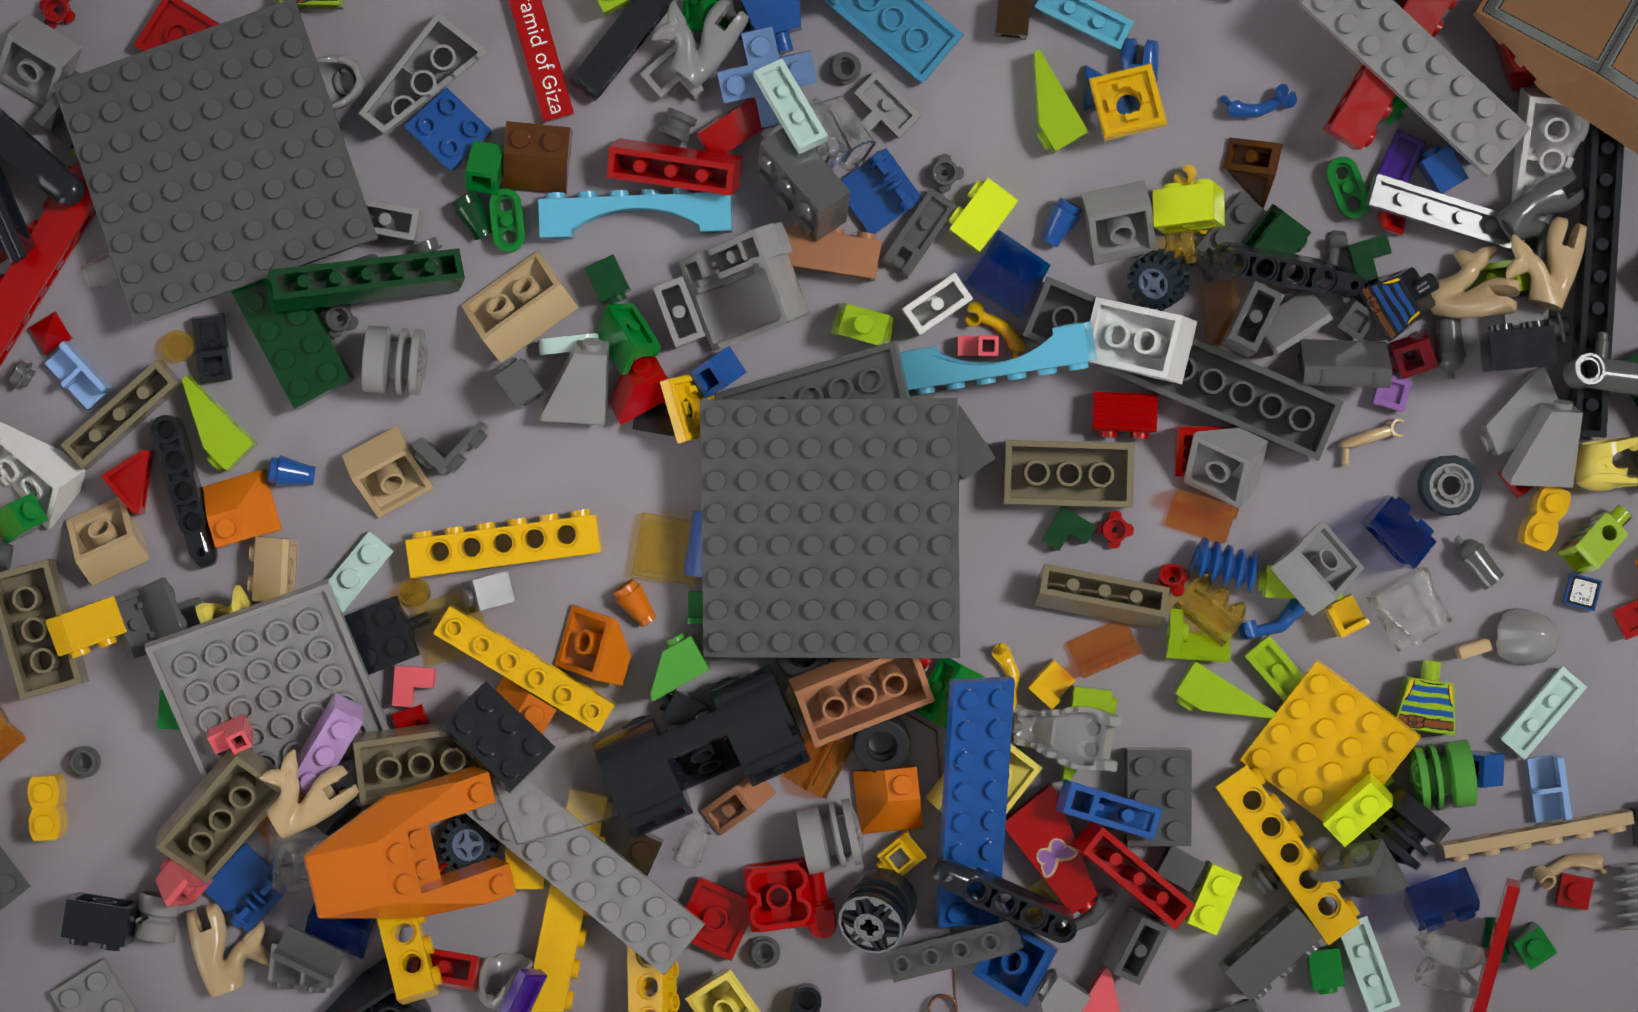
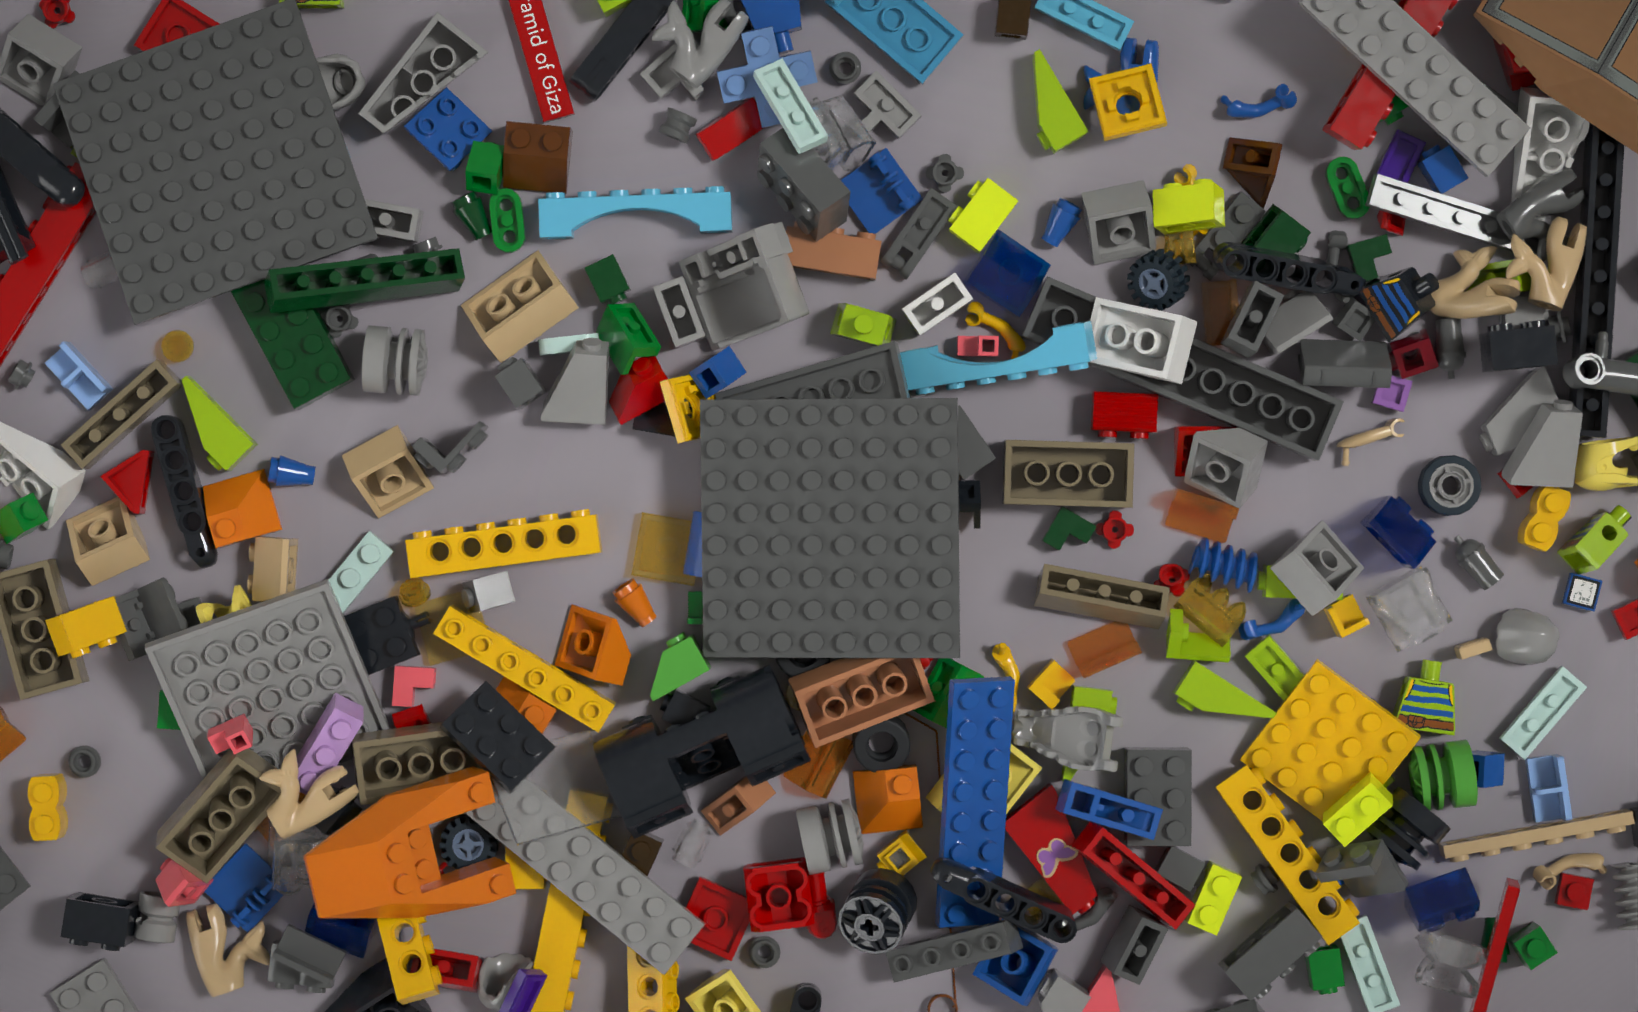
red slope [29,311,73,355] -> none
black slope [191,313,233,384] -> none
red brick [607,138,743,196] -> none
none -> black panel [959,480,981,529]

